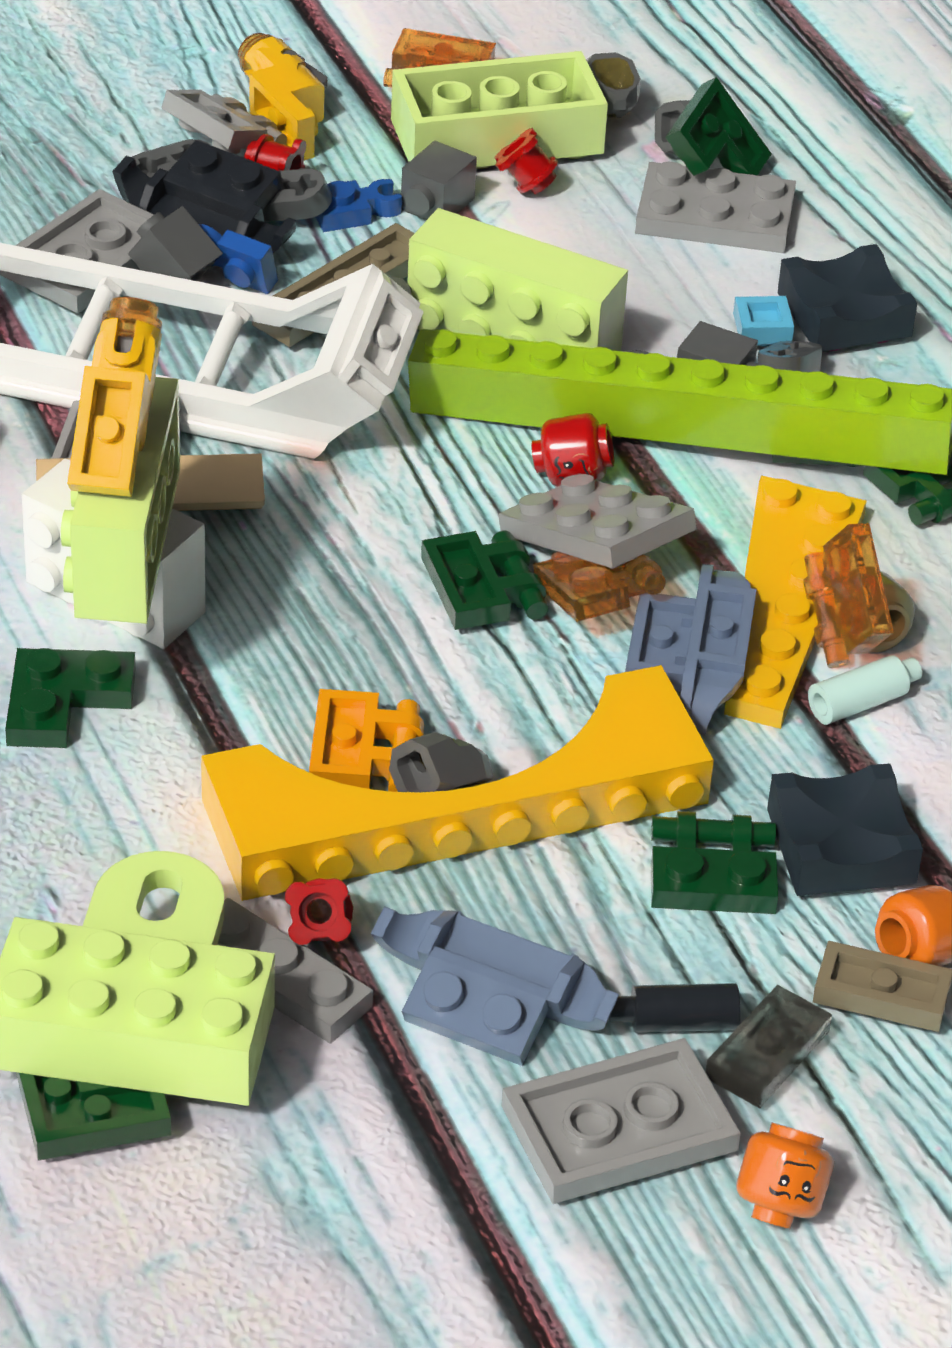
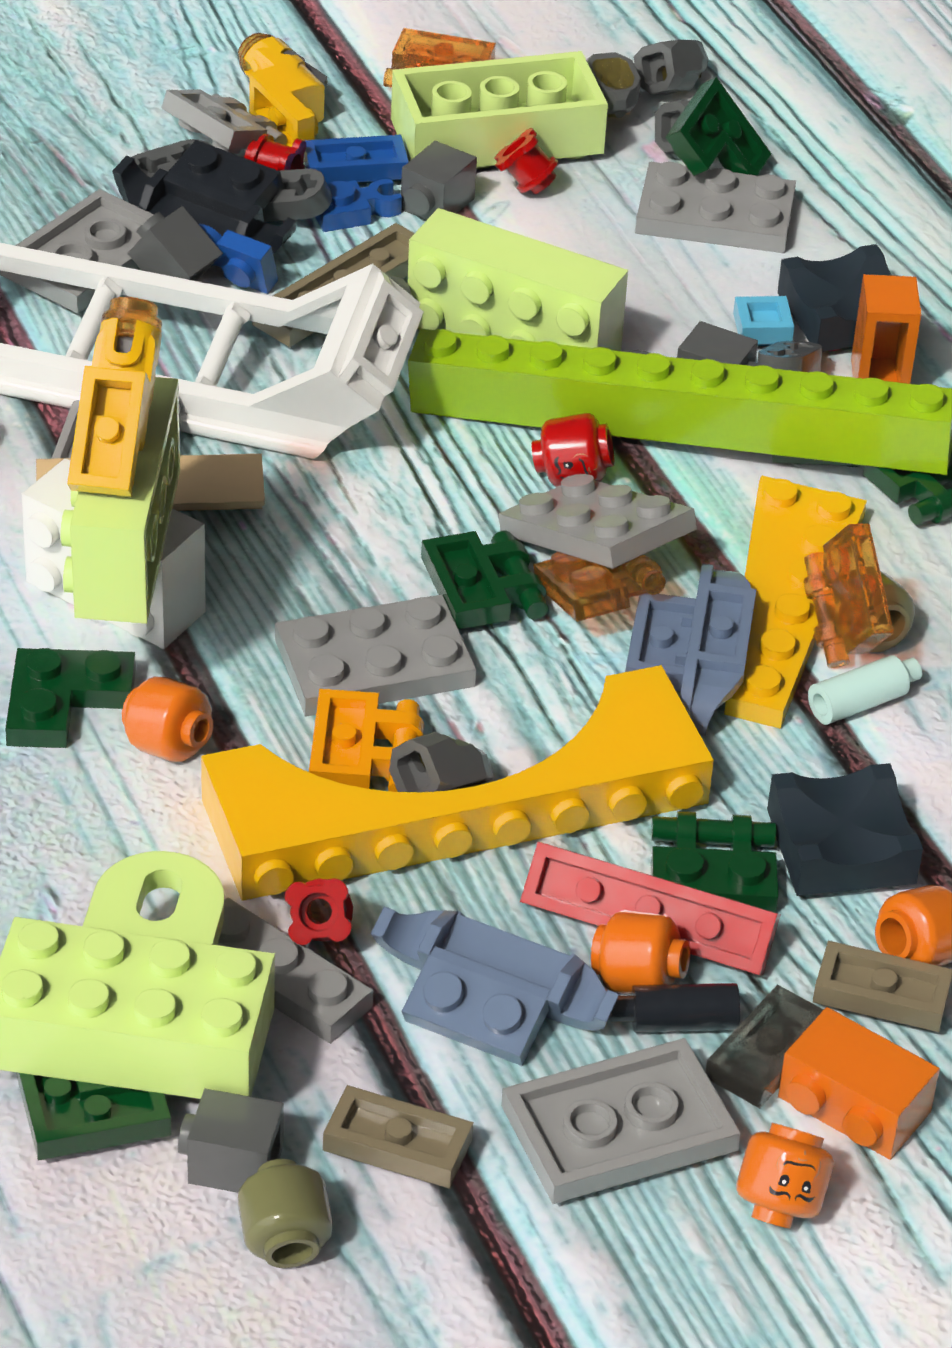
none -> orange head [122,676,213,762]
none -> dark grey brick [178,1088,284,1193]
none -> olive head [238,1159,333,1268]
none -> light grey plate [275,595,476,717]
none -> blue plate [304,135,409,184]
none -> dark tan plate [323,1085,474,1189]
none -> plate [520,842,781,975]
none -> orange head [591,910,690,995]
none -> dark grey rock [633,40,709,95]
none -> orange piece [778,1007,940,1160]
none -> orange piece [851,274,921,384]

